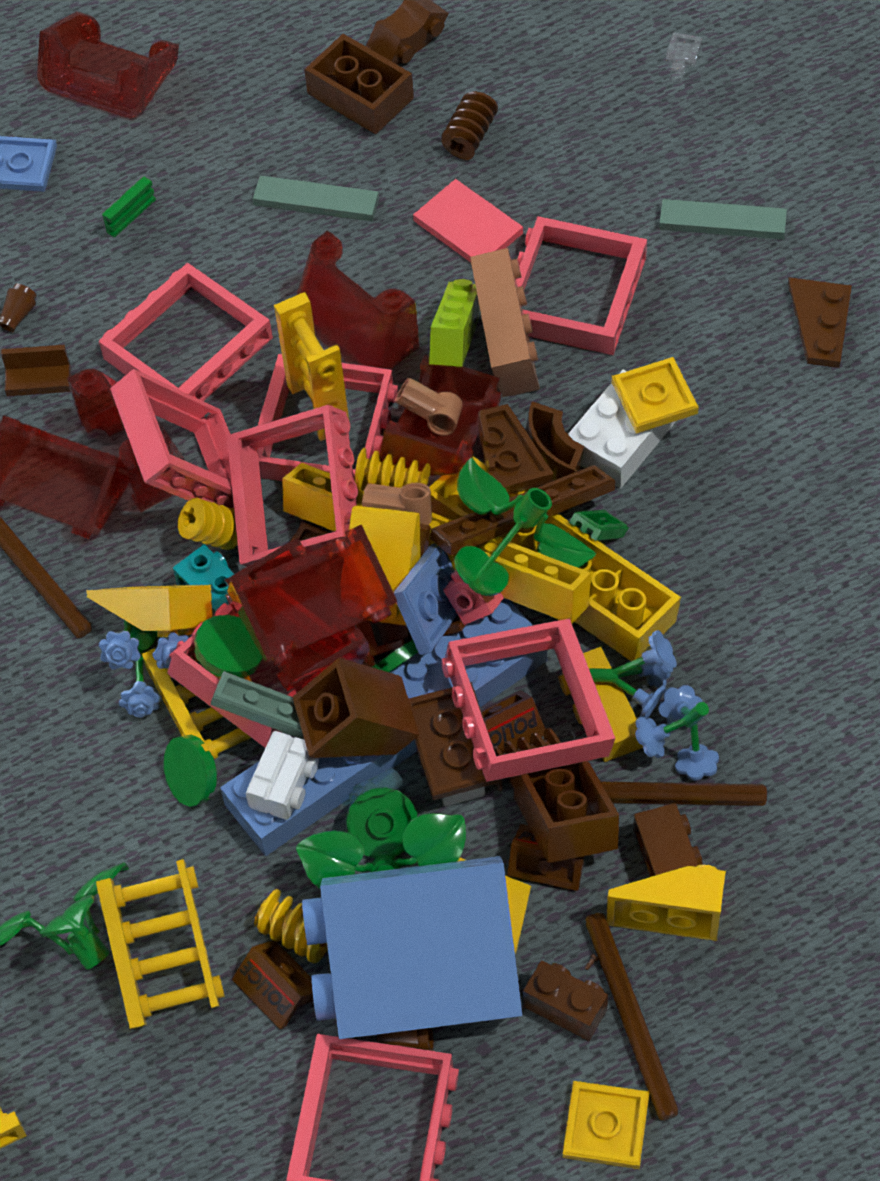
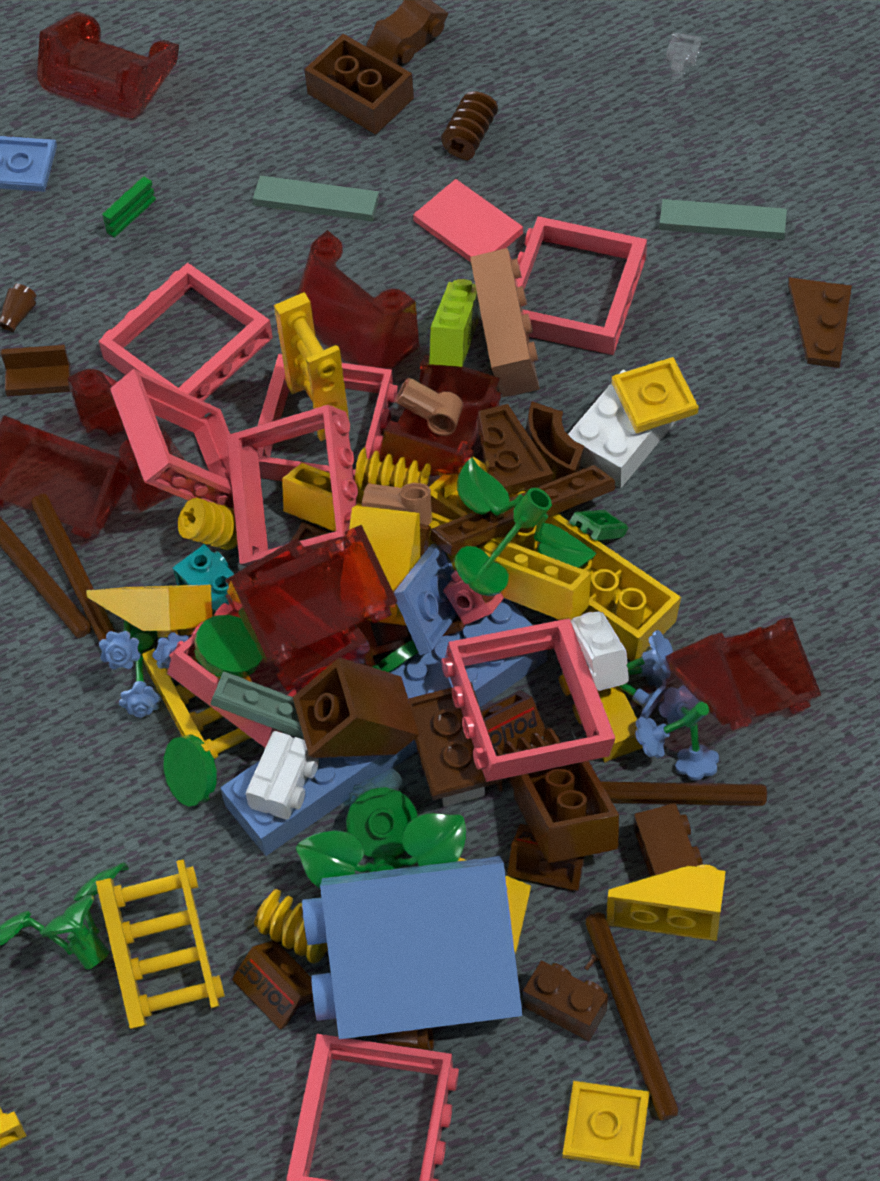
none -> reddish brown axle [31,493,116,642]
none -> white brick [570,611,629,691]
none -> clear red windscreen [665,617,822,731]

